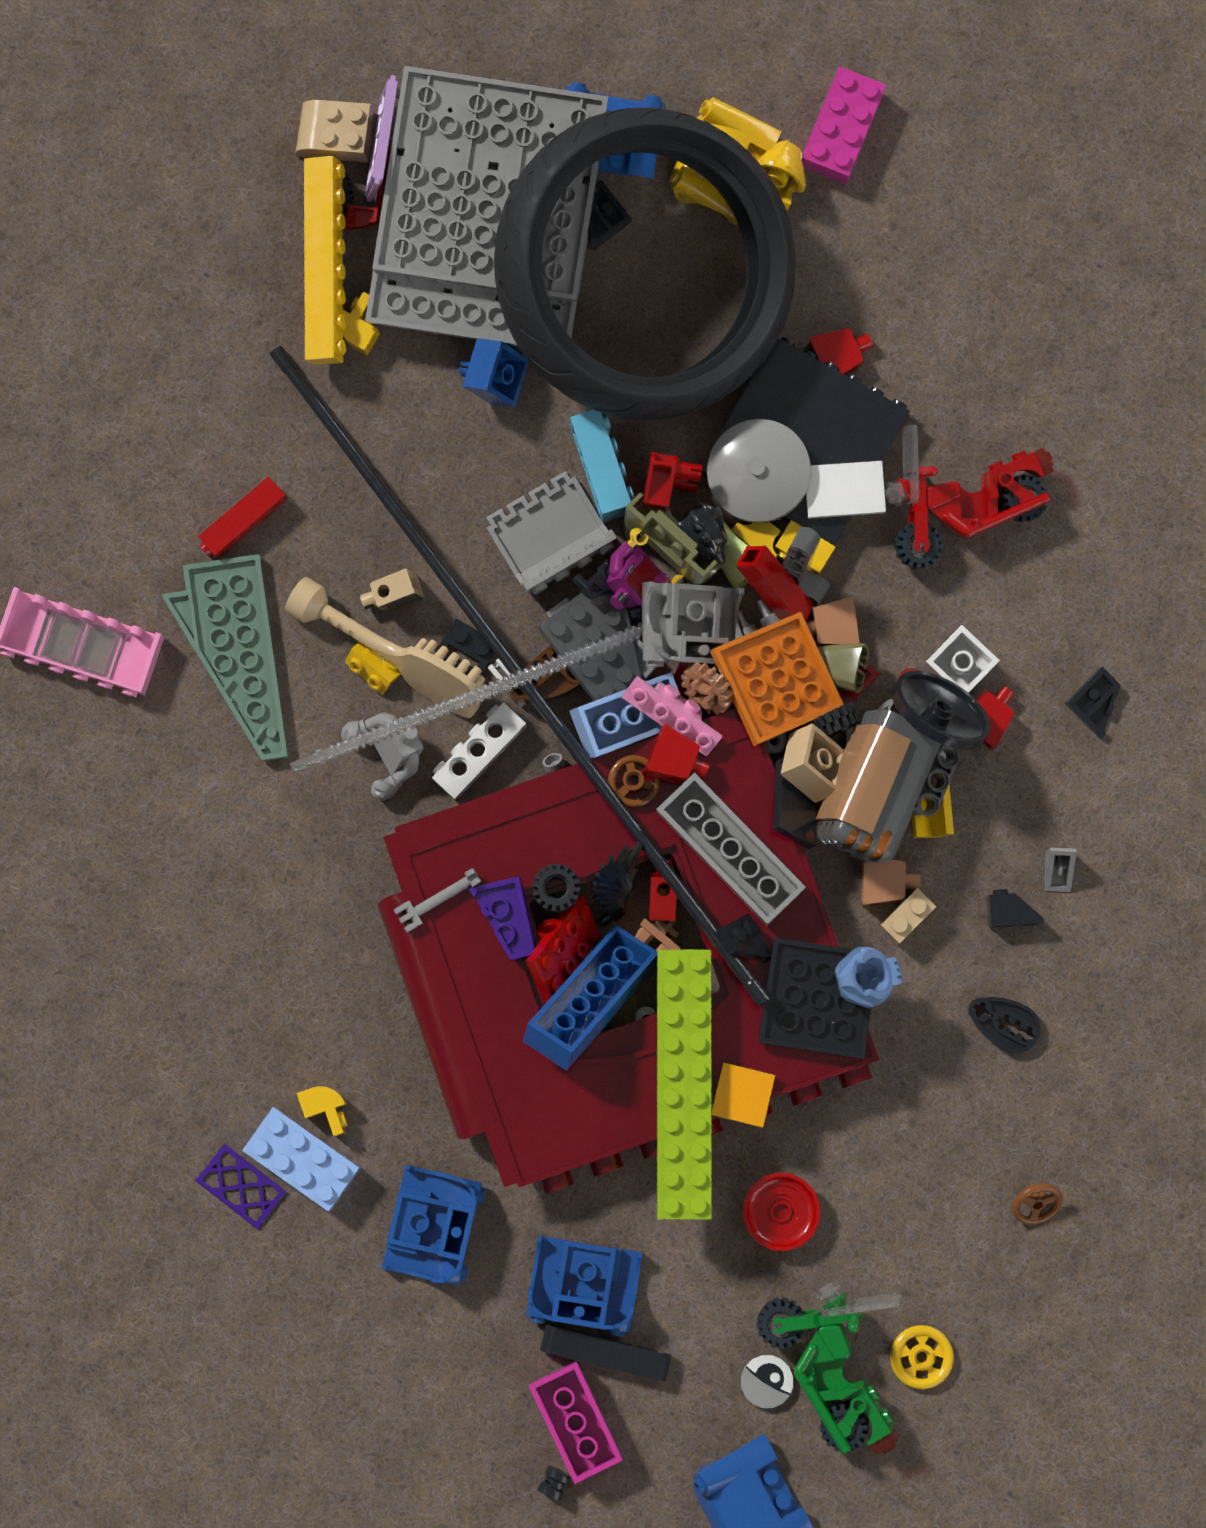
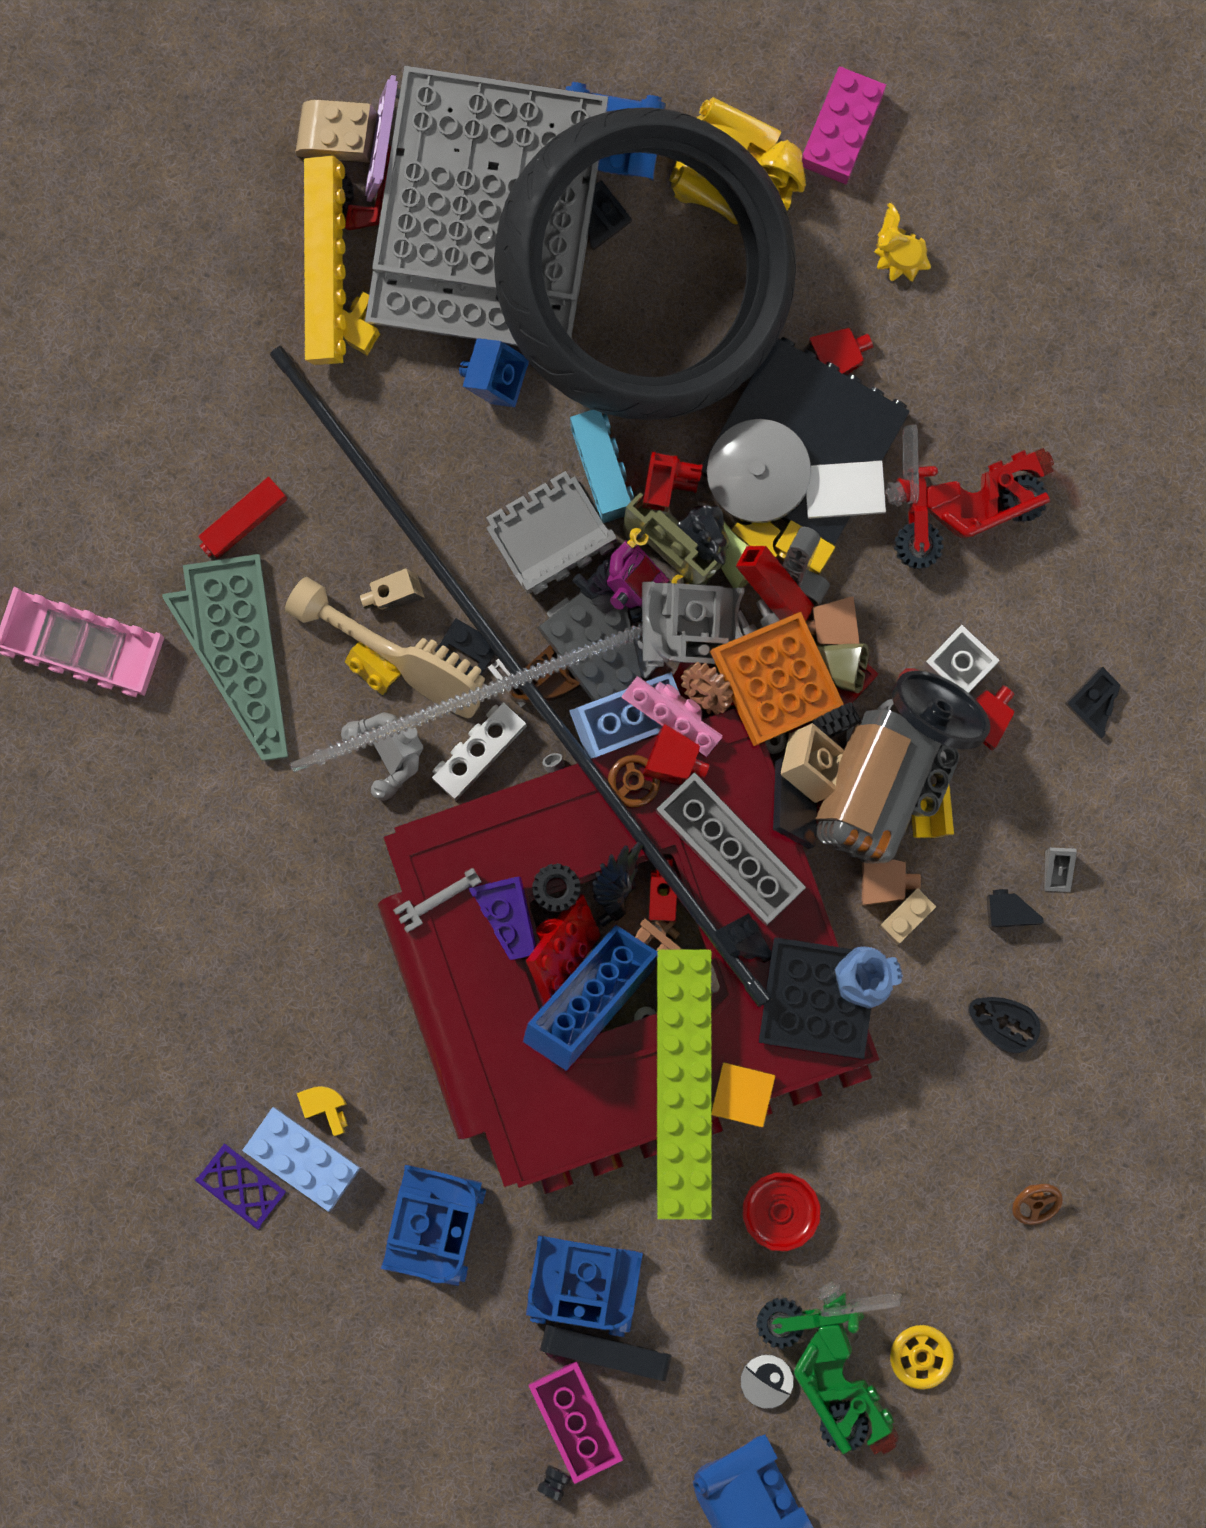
none -> yellow head [874,203,931,281]

